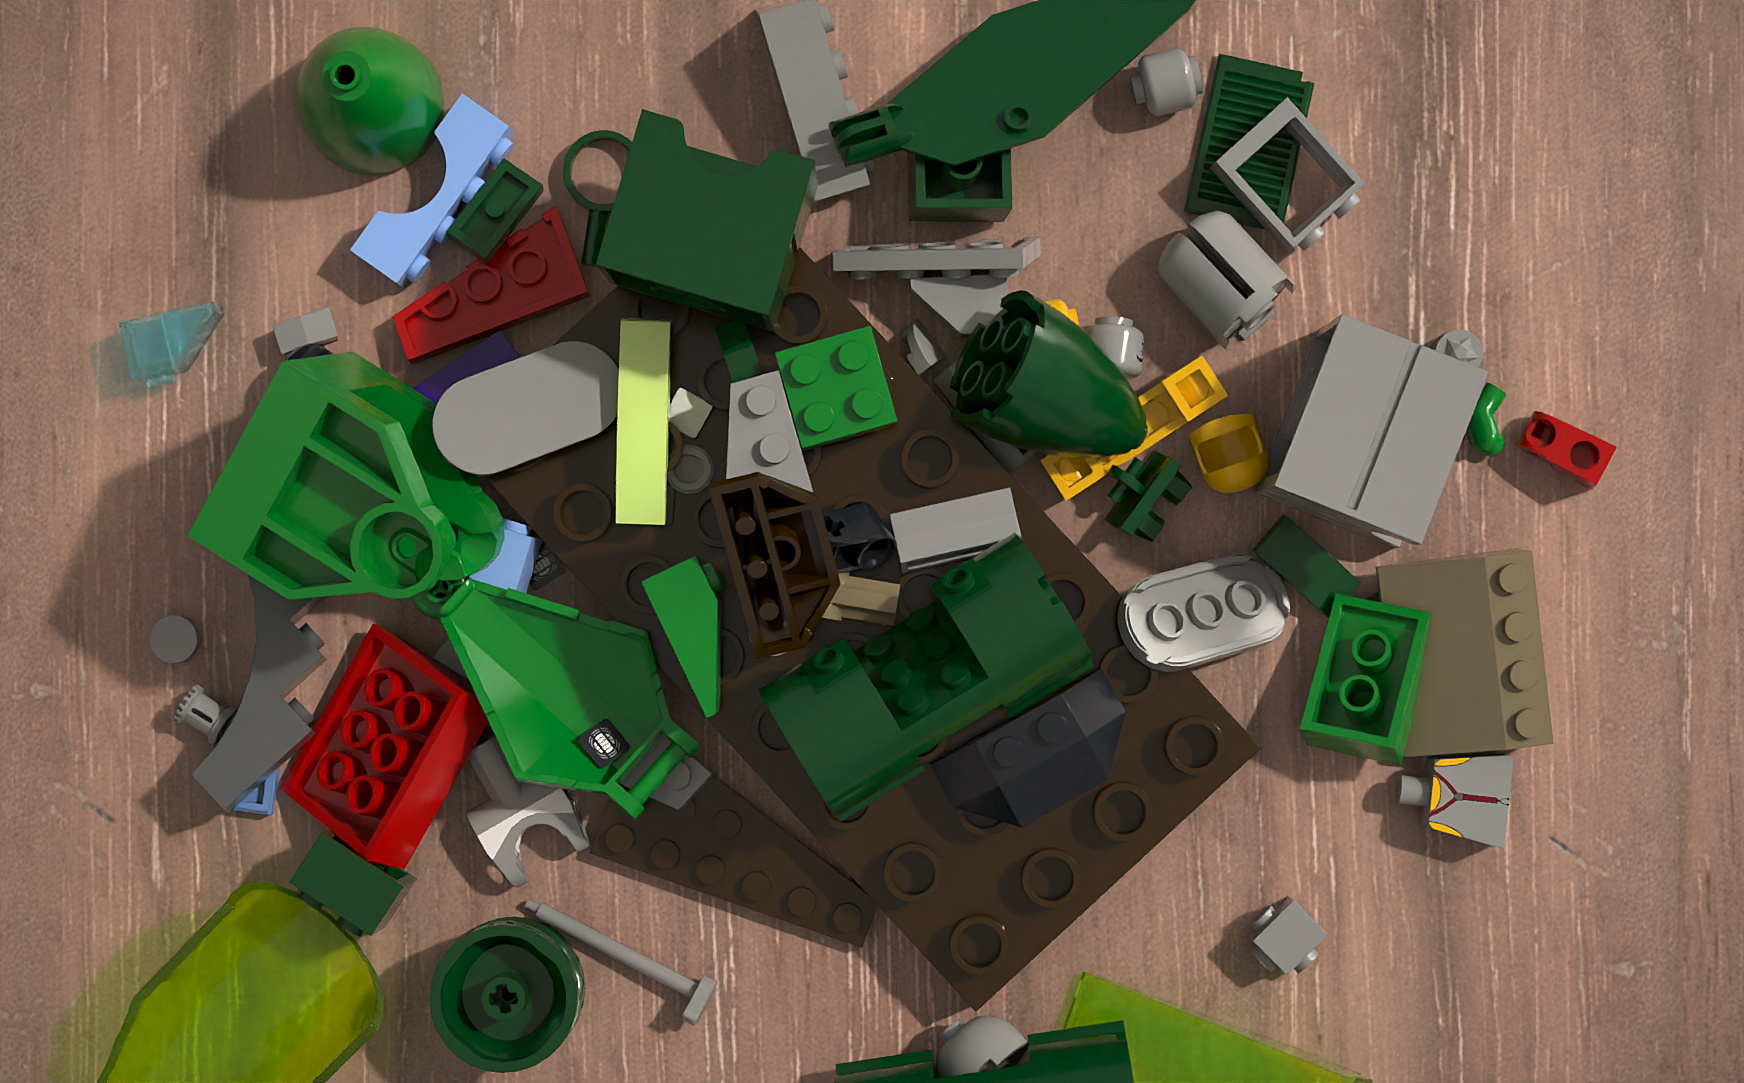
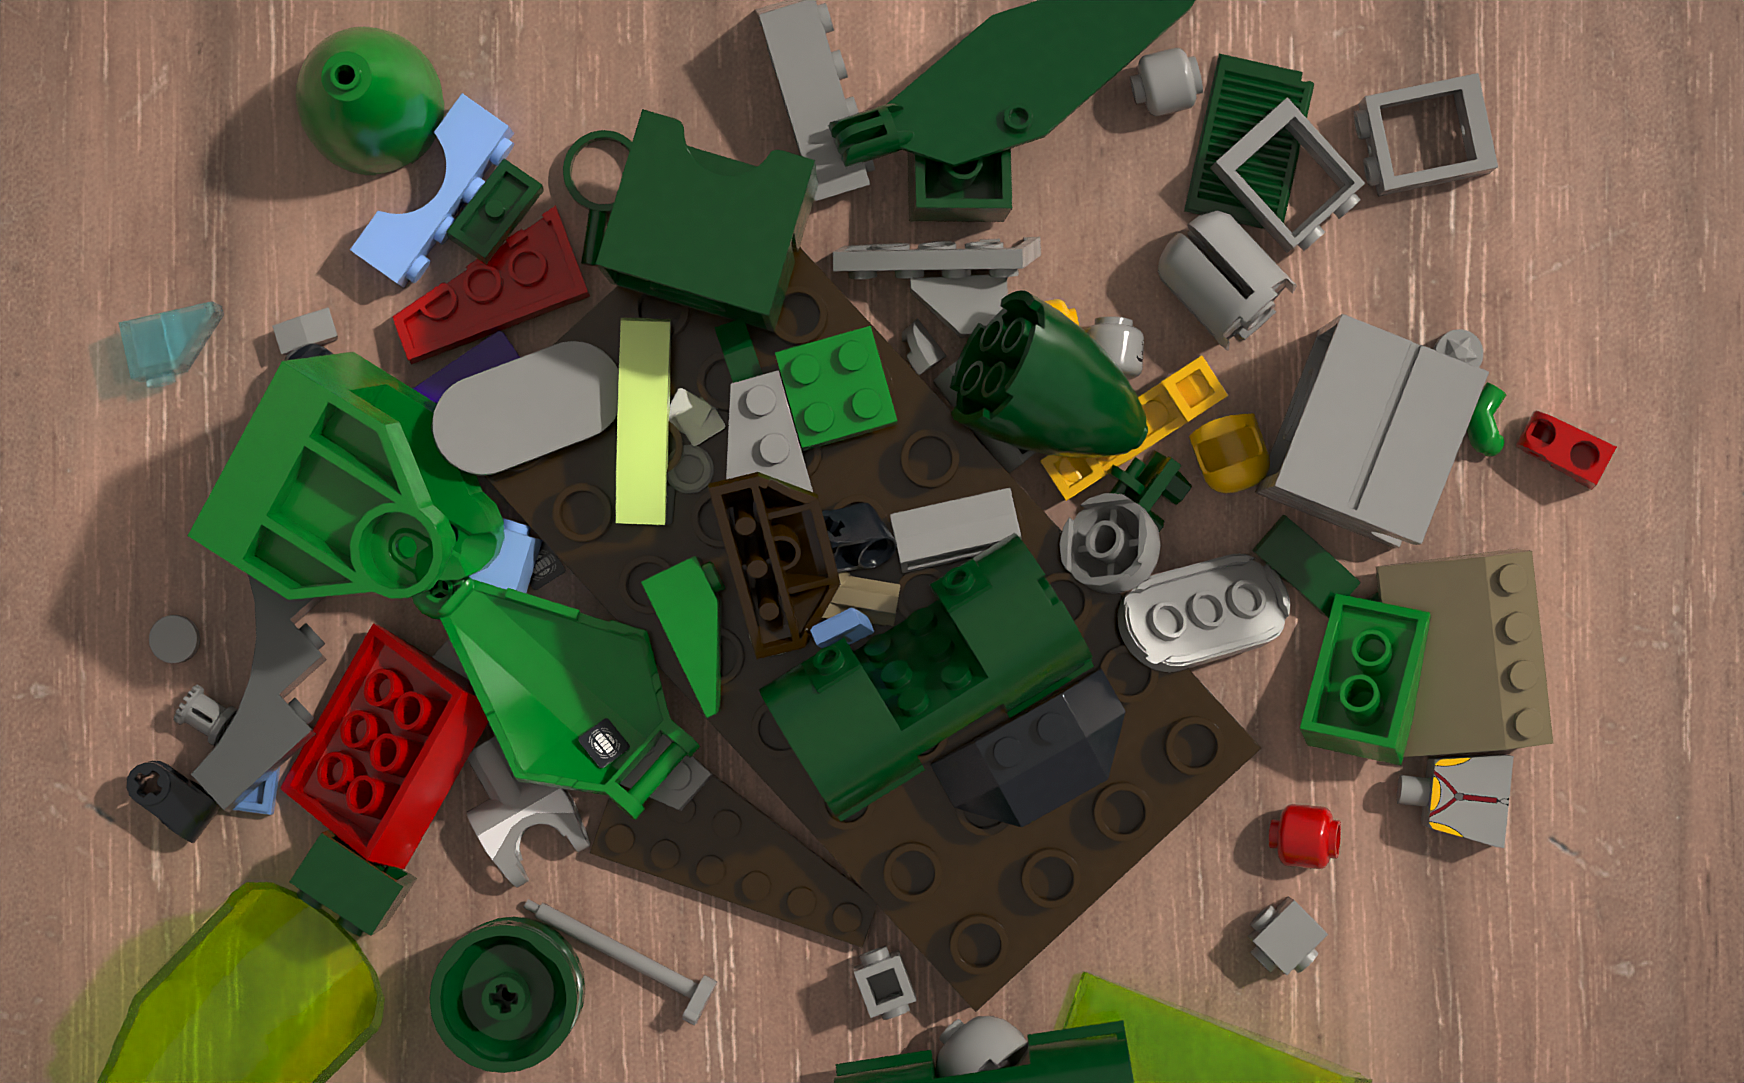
none -> black piece [126,761,221,843]
none -> white sticker [675,397,725,446]
none -> medium blue tile [810,607,874,648]
none -> light grey brick [854,946,916,1020]
none -> light grey cylinder [1059,493,1161,594]
none -> red head [1269,804,1341,869]
none -> light grey window [1354,73,1498,197]

